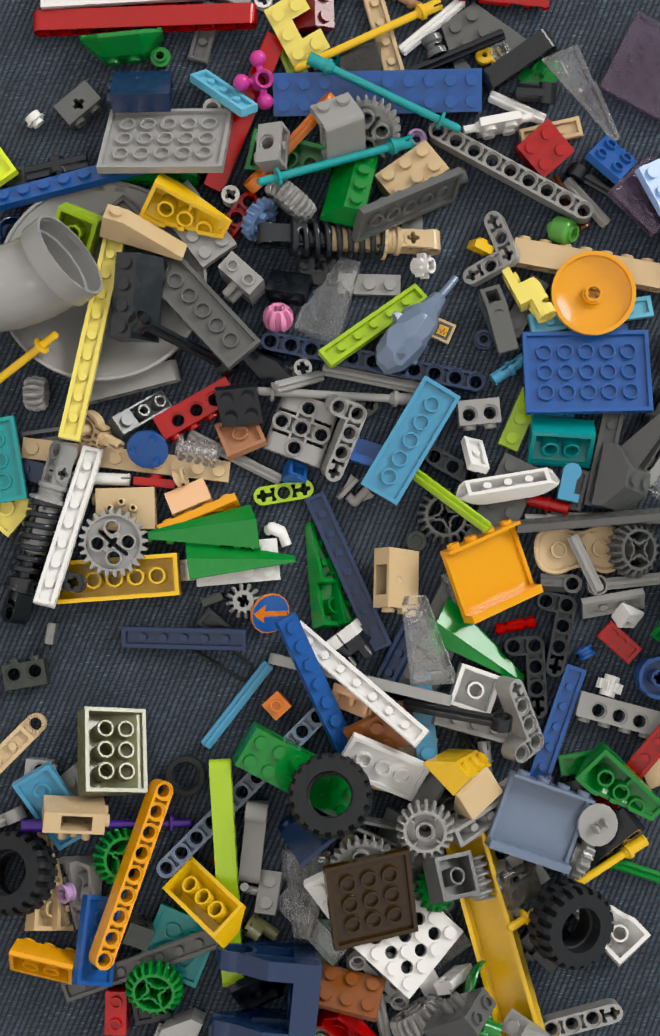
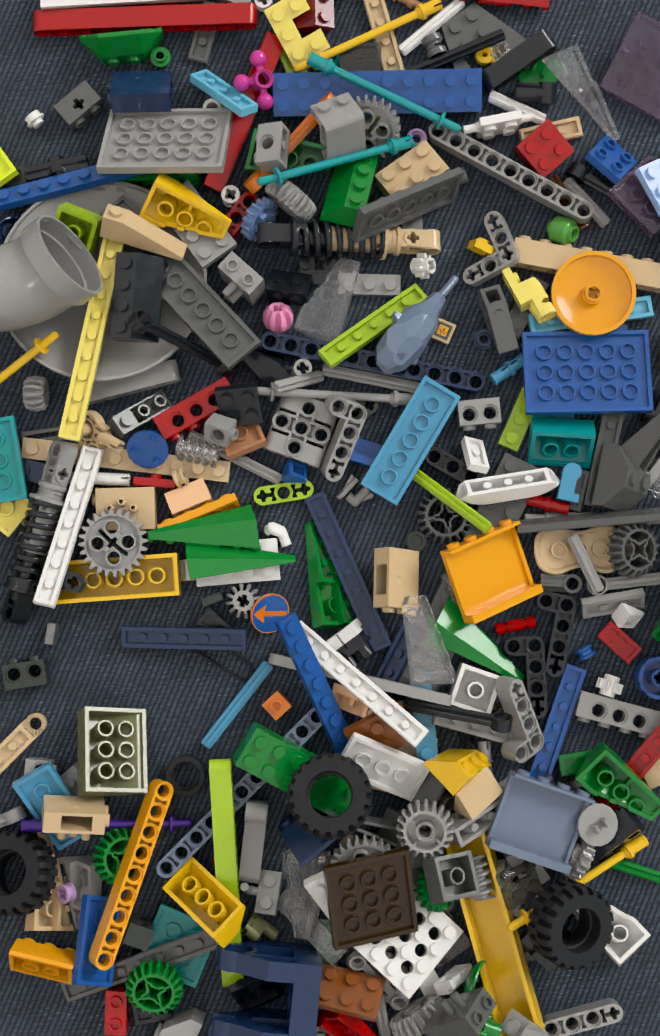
none -> light grey brick [204,412,238,448]

